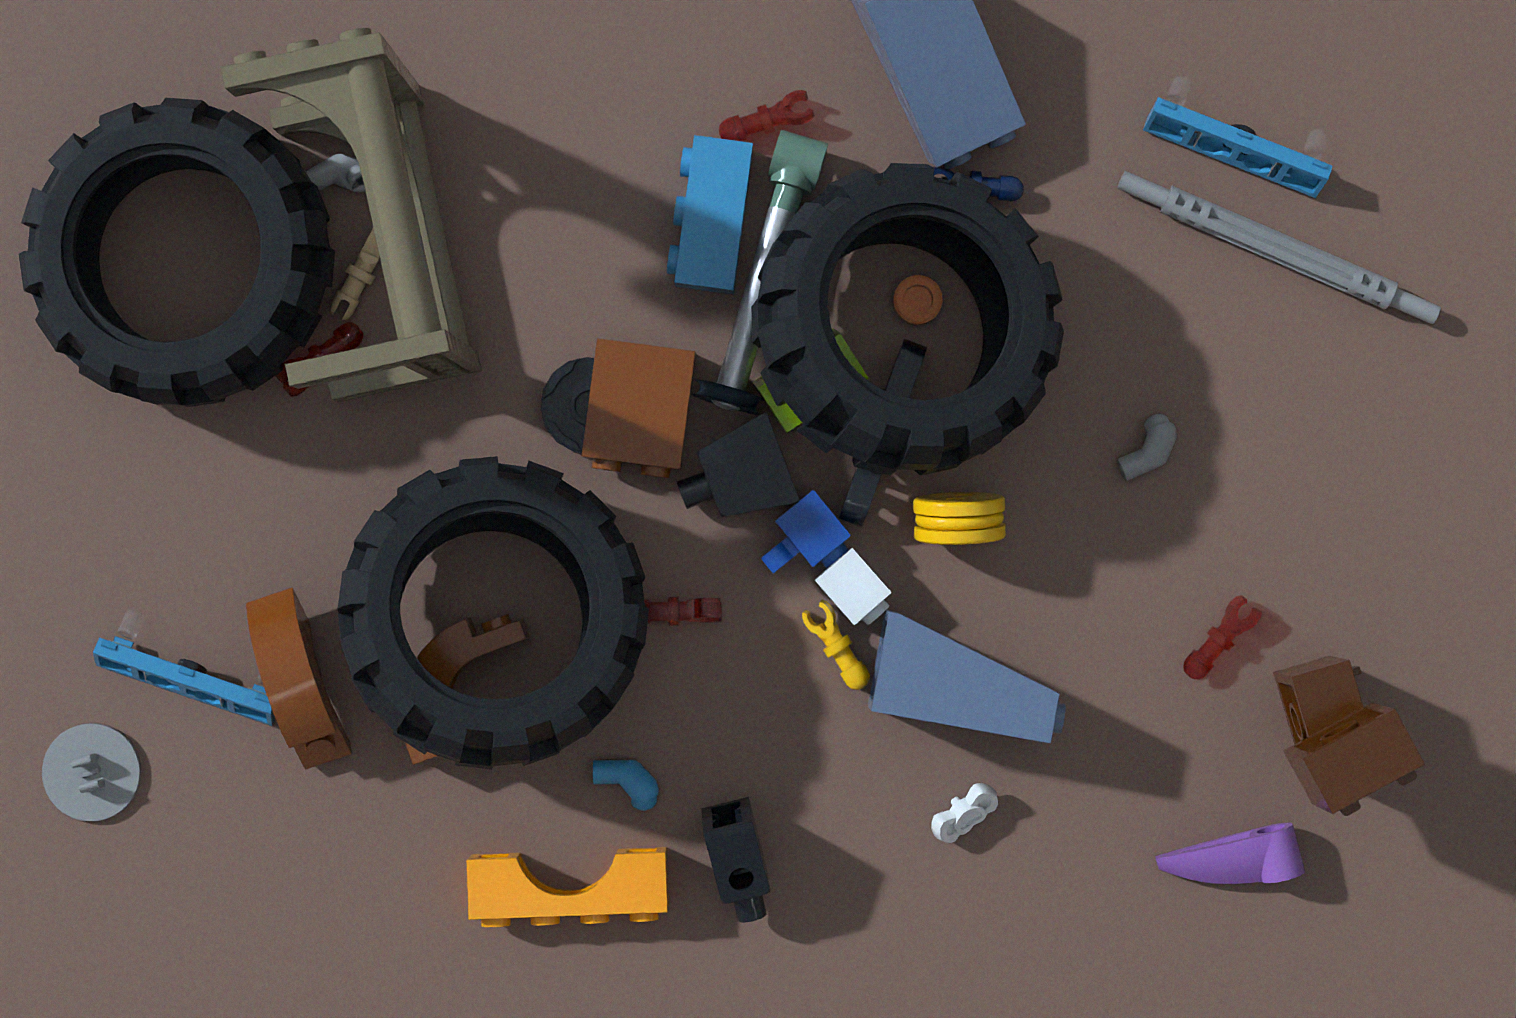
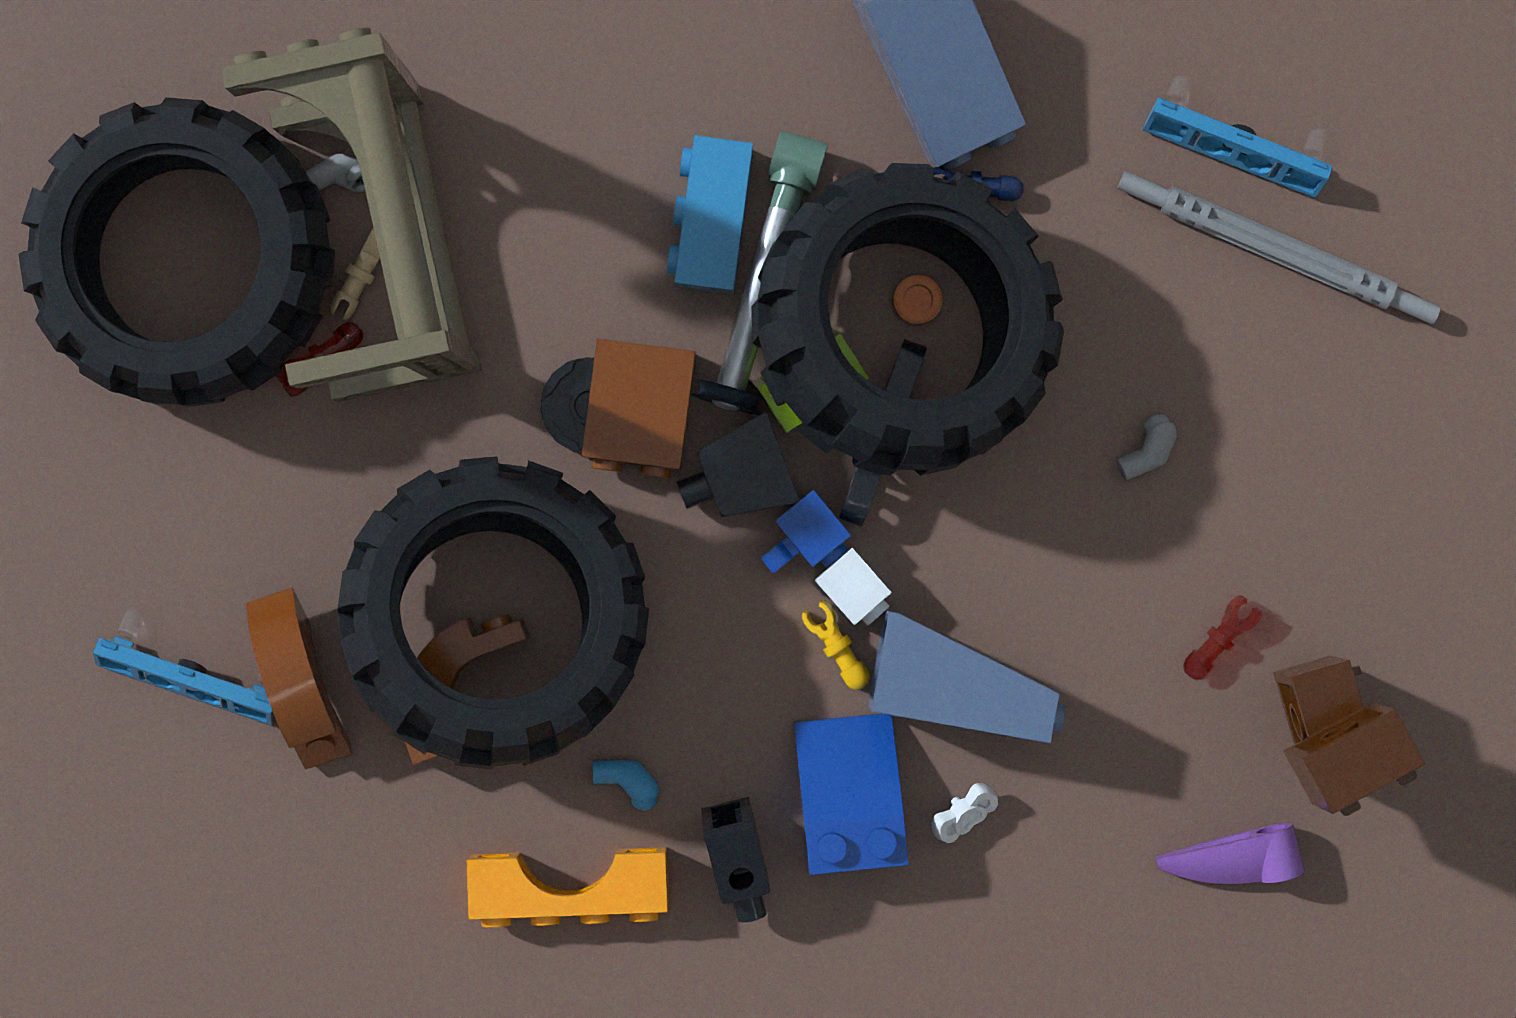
light grey piece [42,723,141,821] -> none
clear red piece [644,597,722,626] -> none
clear red piece [719,90,815,141] -> none
yellow head [913,492,1006,545] -> none
none -> blue slope [794,713,909,875]

